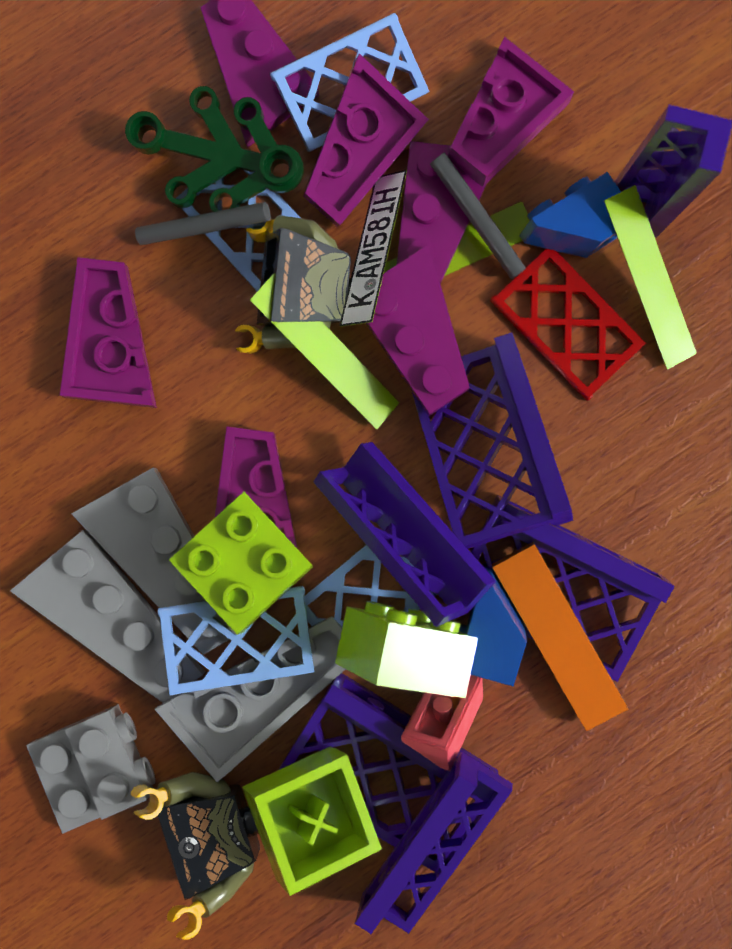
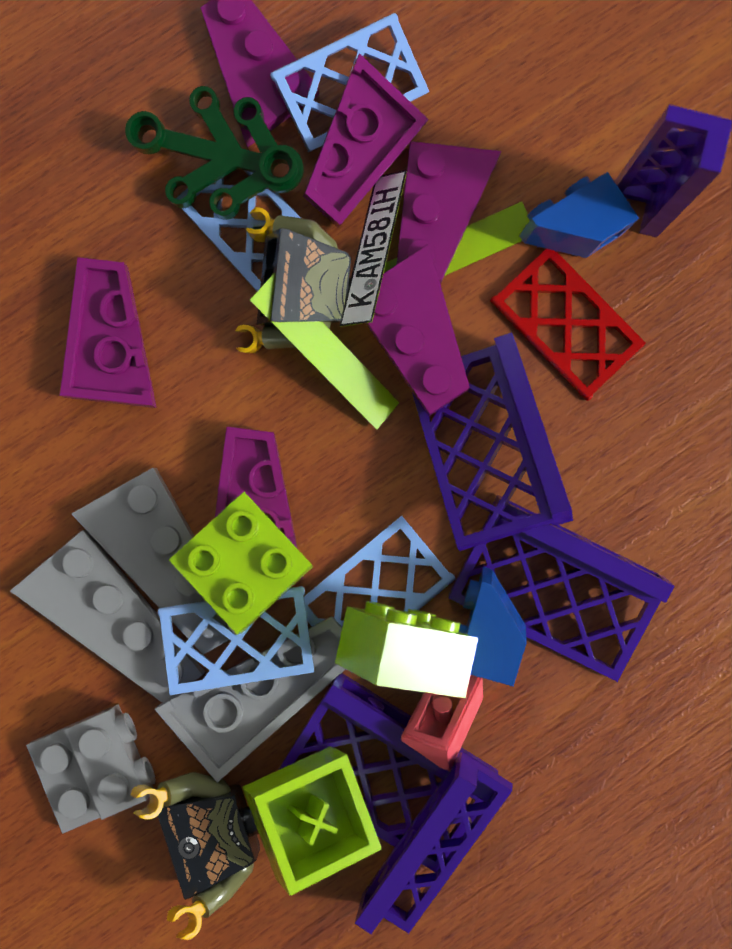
dark grey bar [135,202,271,245] -> none
dark purple fence [313,442,496,627] -> none
dark grey bar [430,152,526,279] -> none
magenta wing [448,36,574,187] -> none
orange tile [492,542,629,731] -> none
sticker [604,185,697,369] -> none

